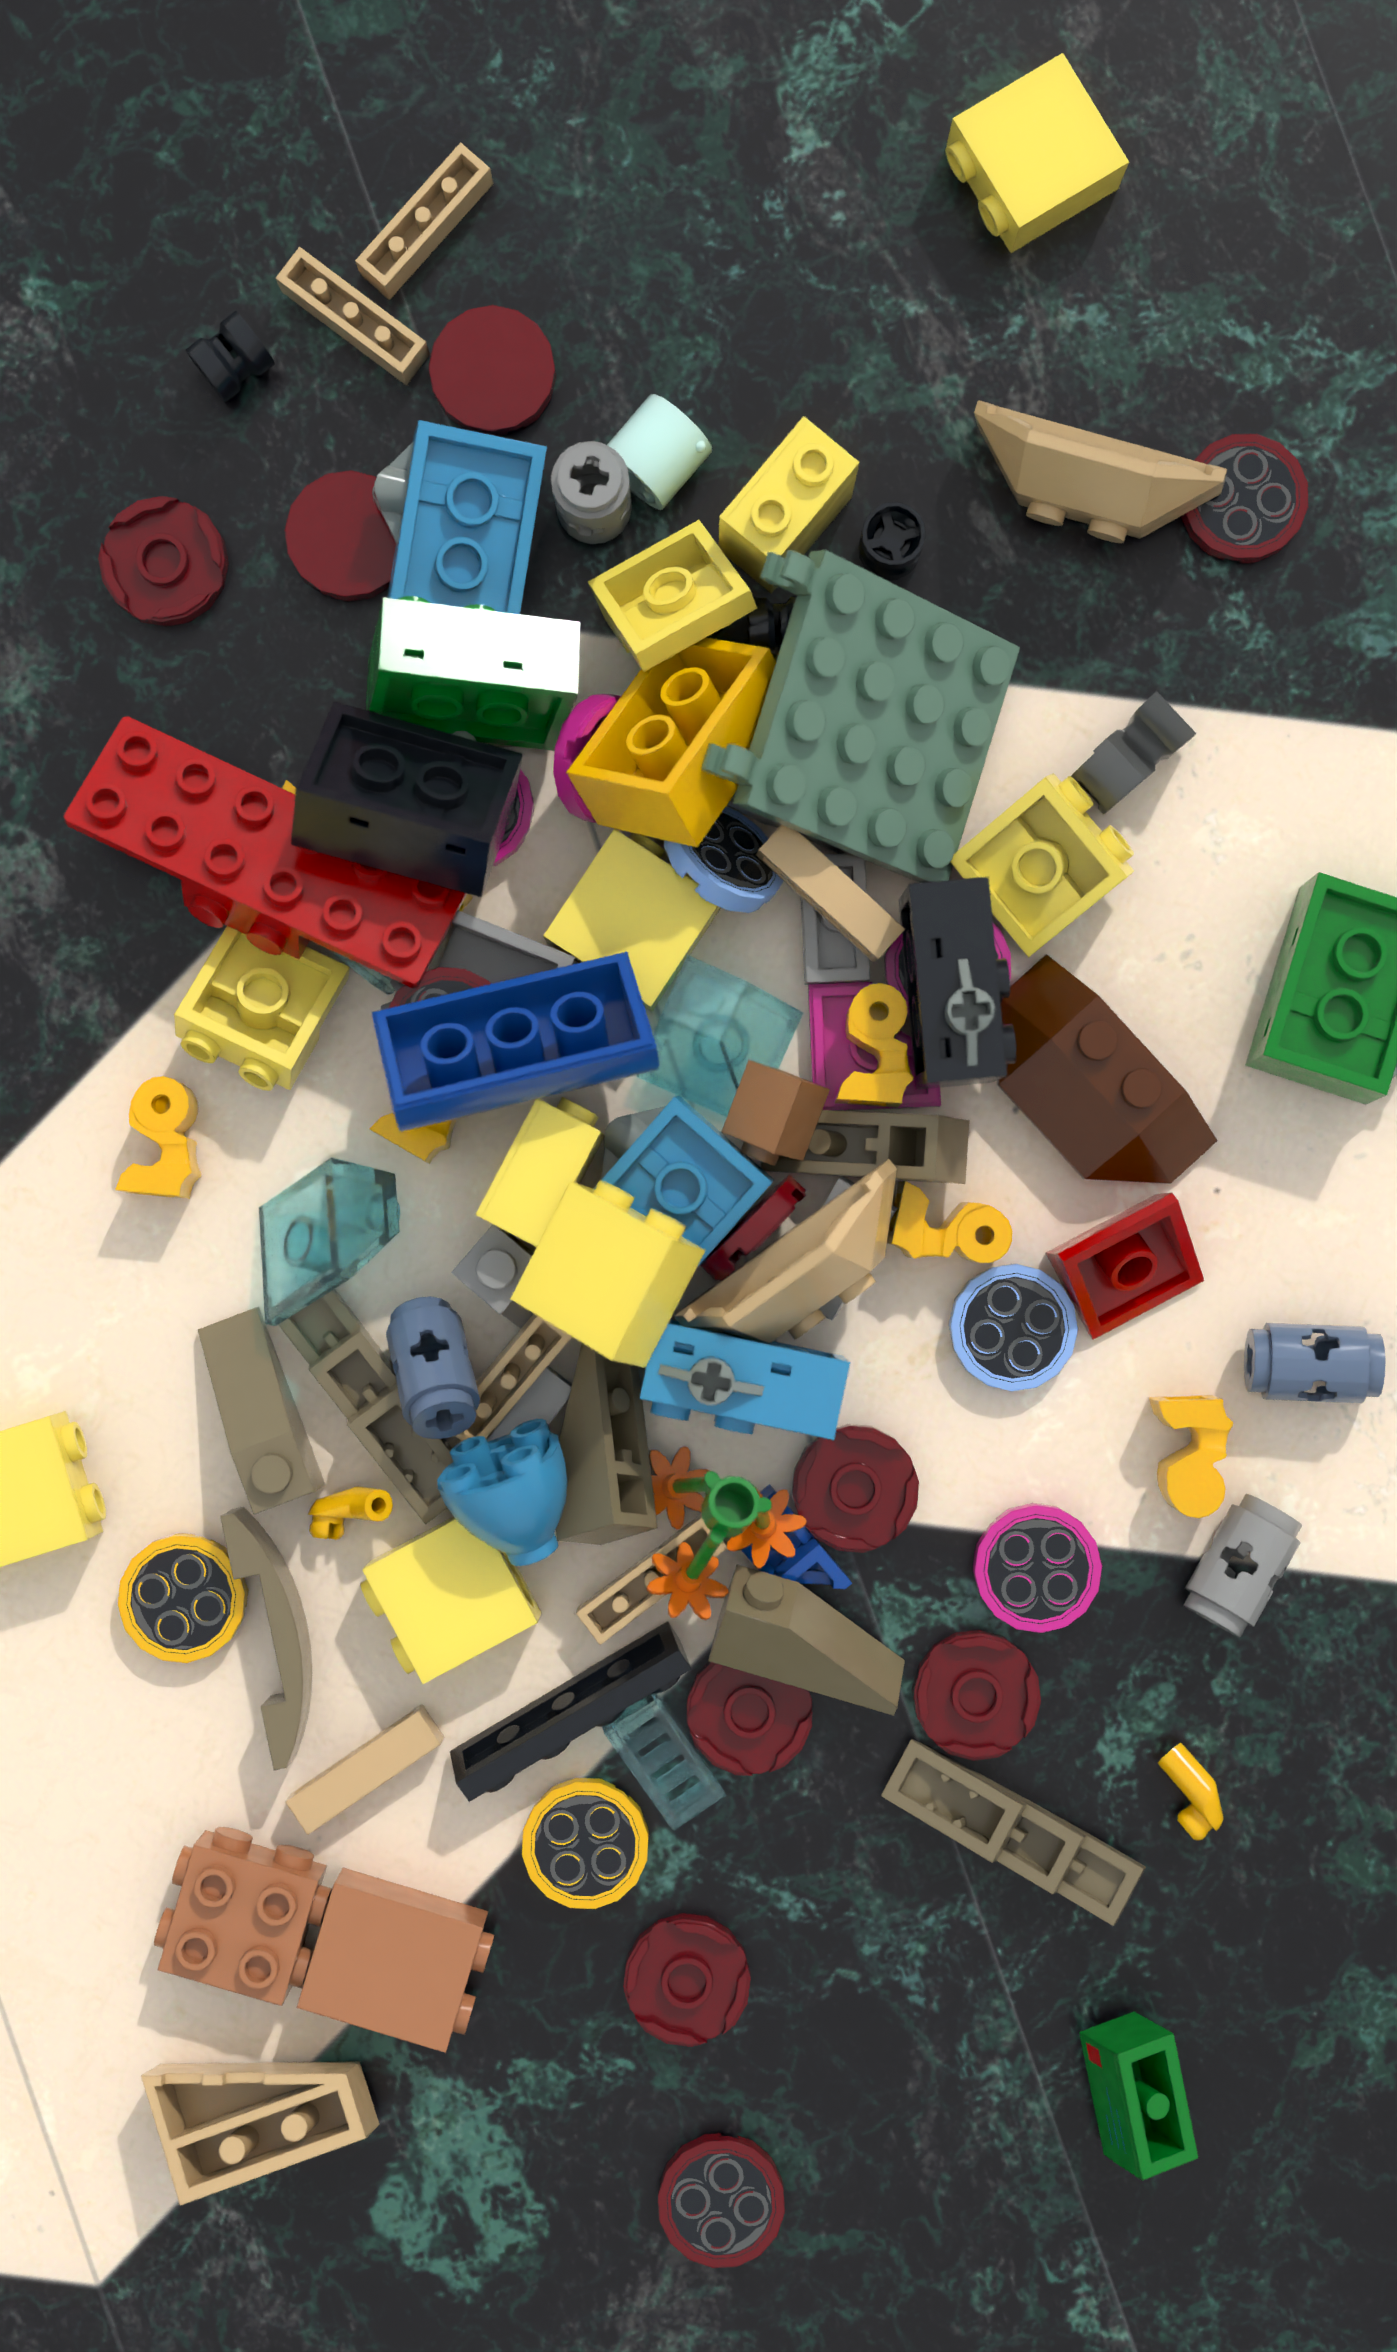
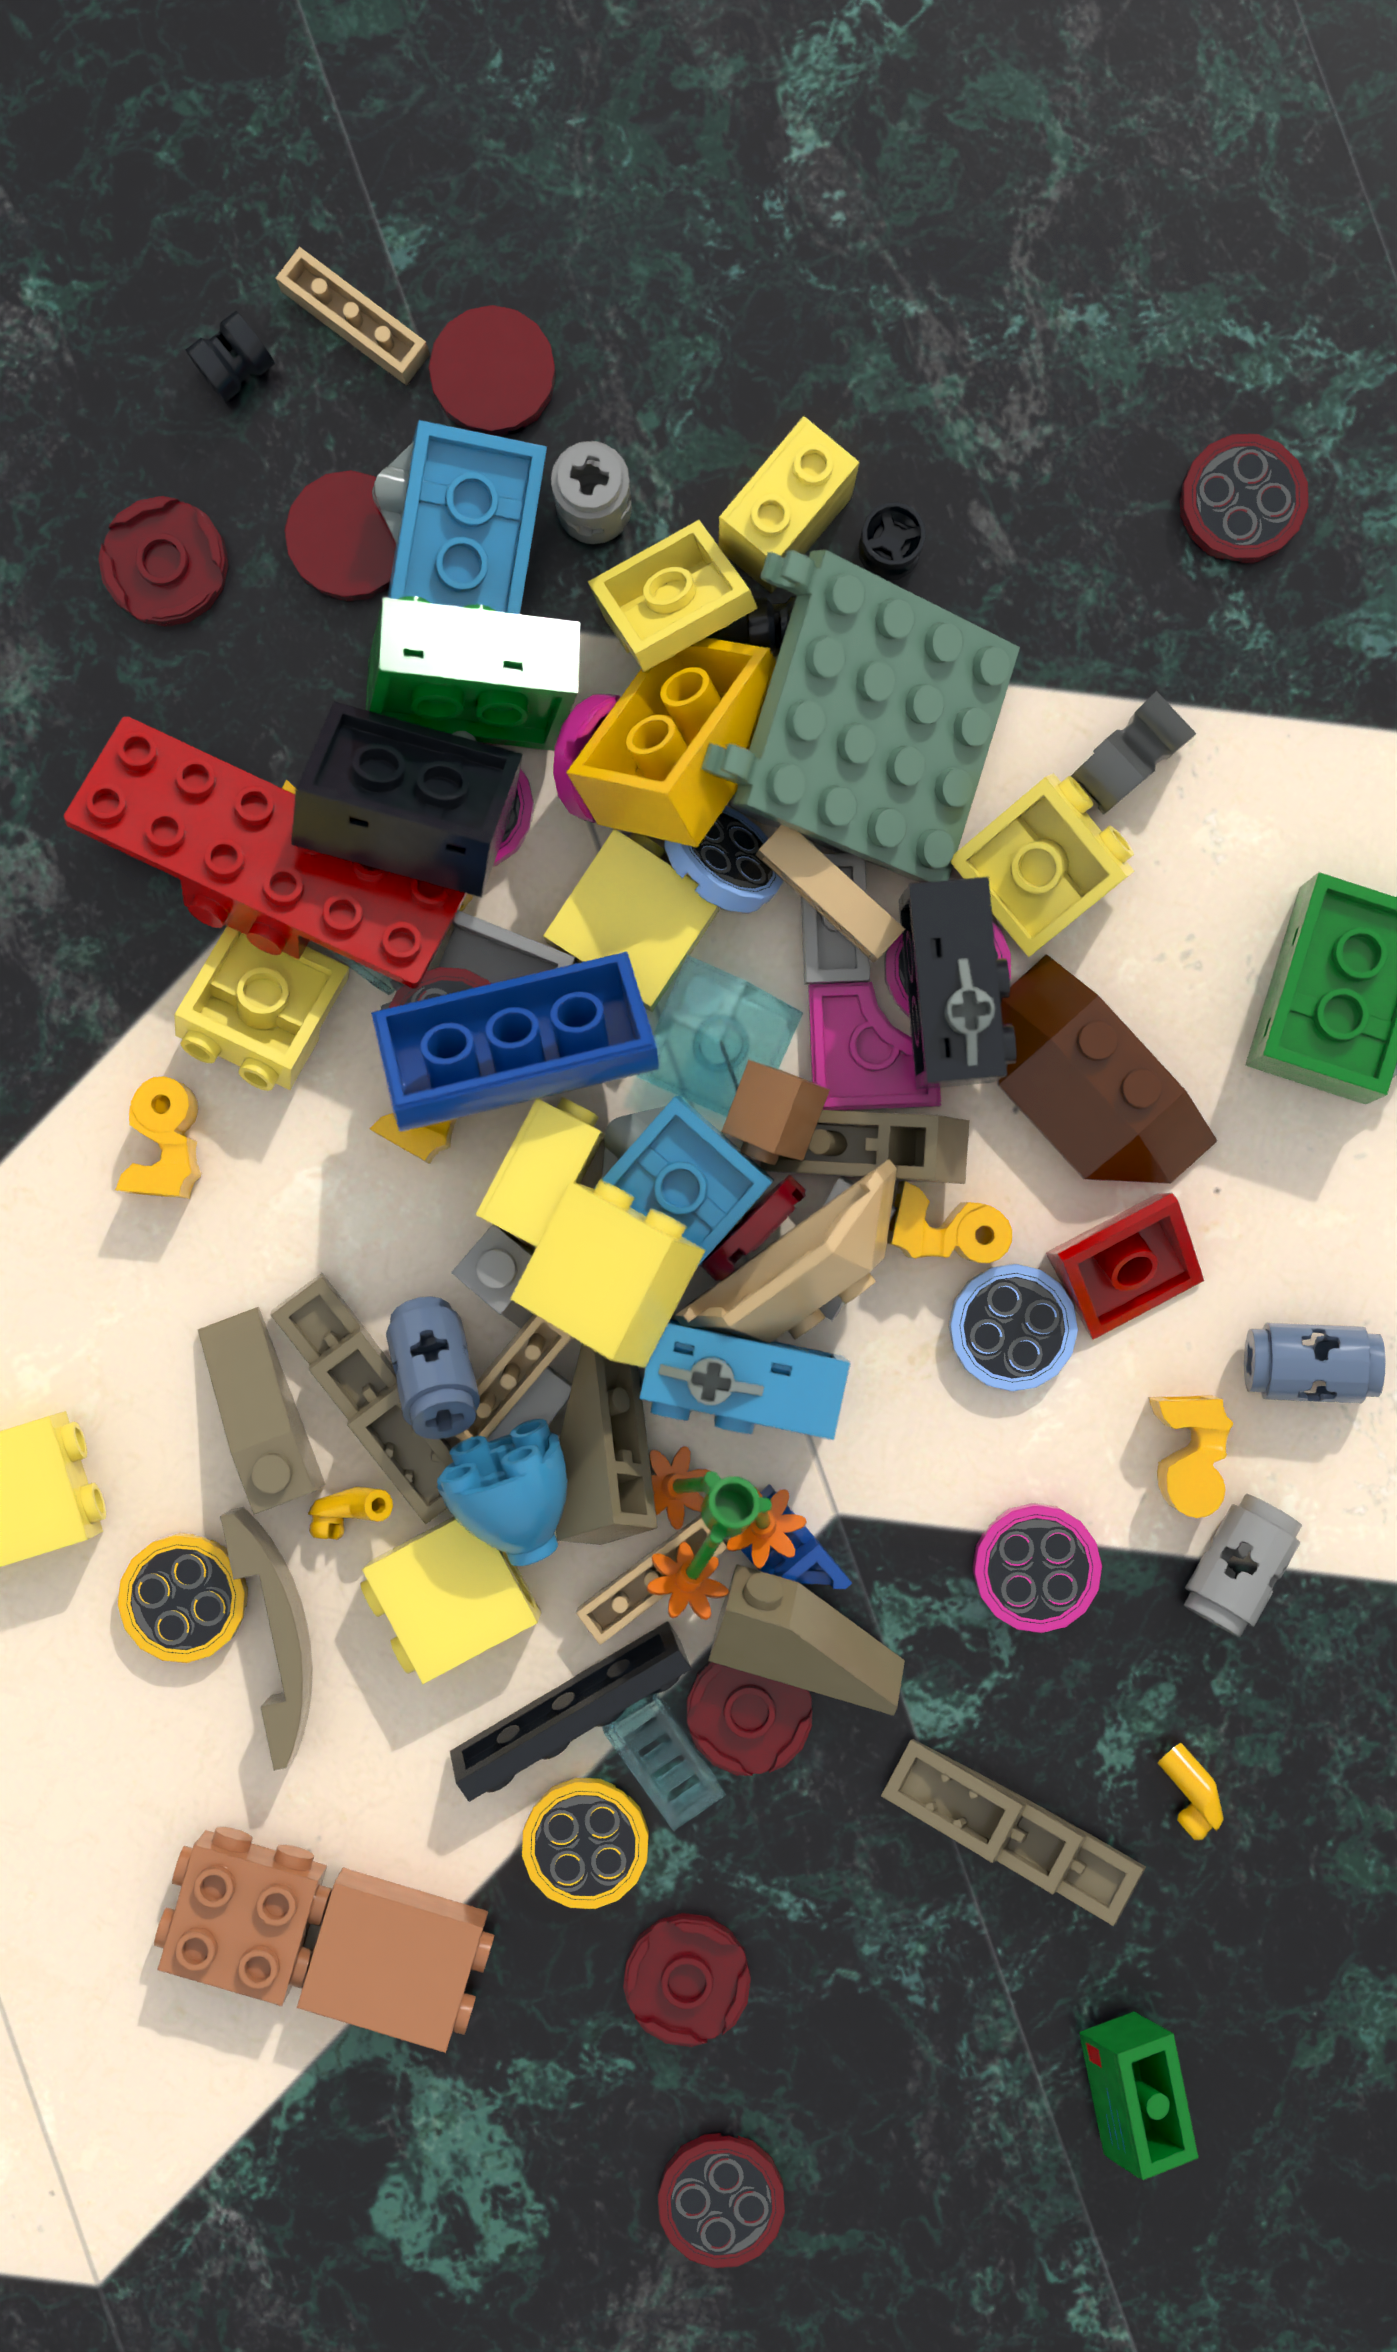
tan wedge [141,2061,379,2205] -> none
clear light blue slope [259,1157,400,1326] -> none
tan piece [285,1704,444,1835] -> none
tan piece [355,142,493,300] -> none
light aqua piece [607,394,712,510] -> none
dark red tile [792,1424,919,1553] -> none
yellow leg [835,983,913,1108] -> none
dark red tile [912,1630,1041,1761] -> none
light yellow piece [945,53,1129,253] -> none
tan wedge [974,400,1227,543] -> none

